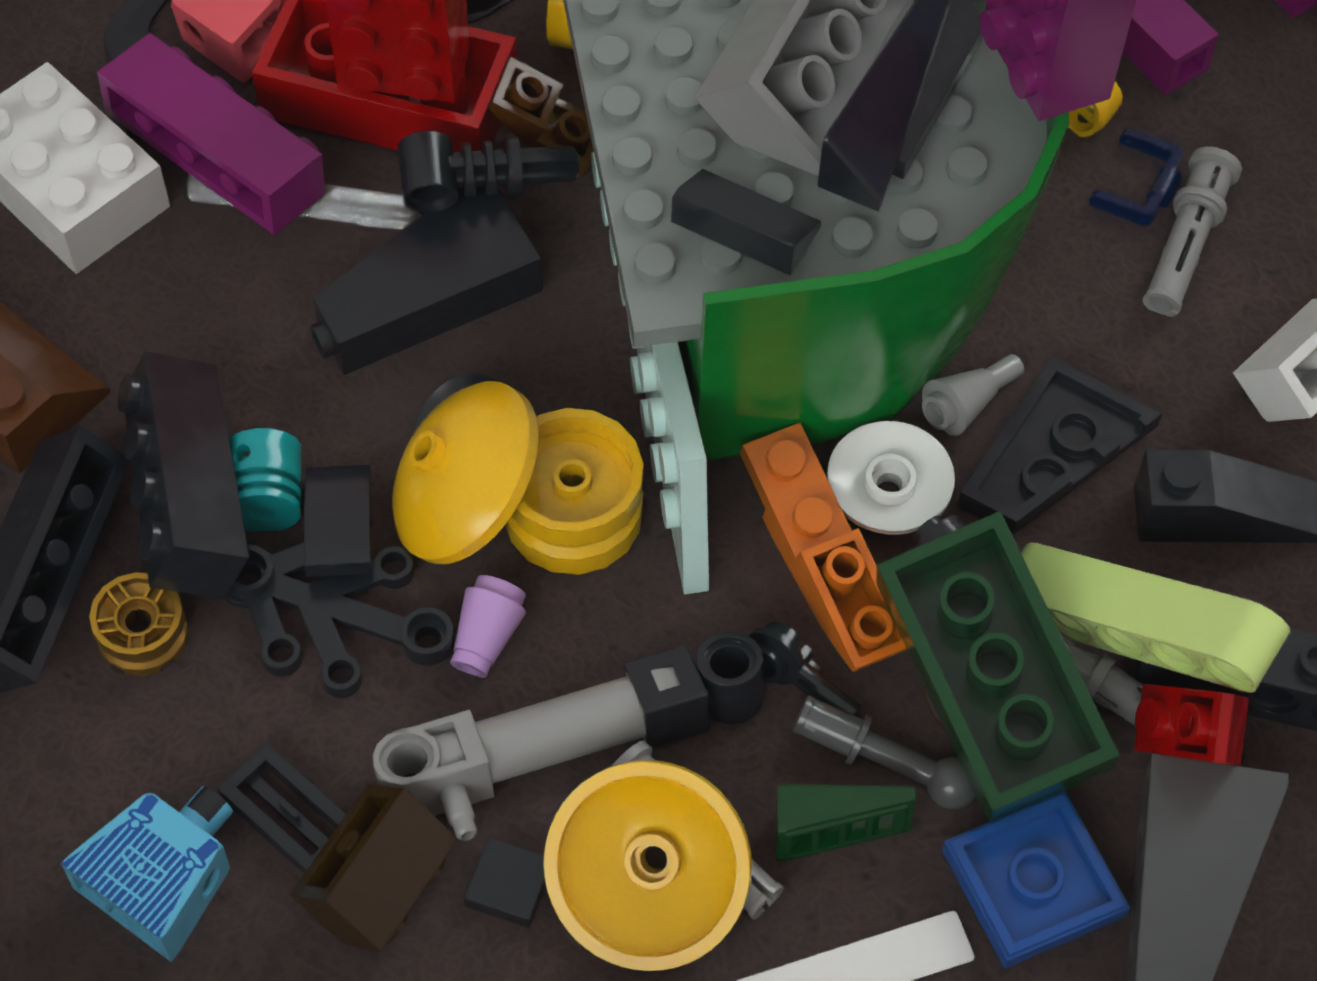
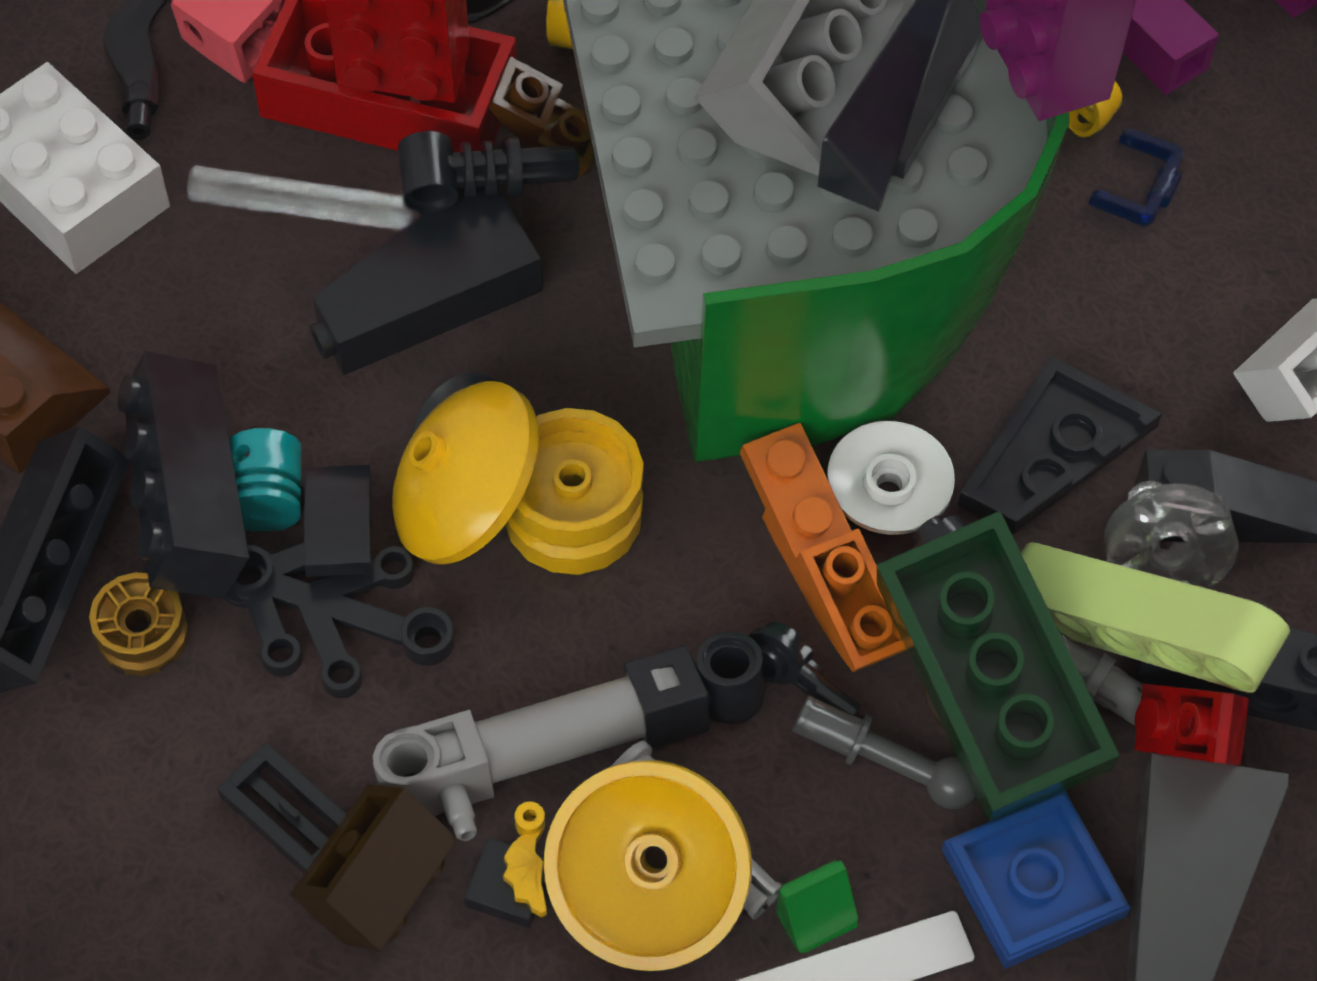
medium azure torso [61,786,233,962] -> none
magenta brick [97,33,325,235] -> none
lavender cone [450,575,526,678] -> none
light aqua wing [591,152,709,595] -> none
black slope [671,168,821,276] -> none
dark green slope [776,784,916,861] -> none
light grey cone [922,354,1024,436] -> none
light grey pin [1143,146,1243,317] -> none
none -> yellow piece [503,802,547,918]
none -> green slope [776,860,858,953]
none -> clear plate [1104,481,1239,588]

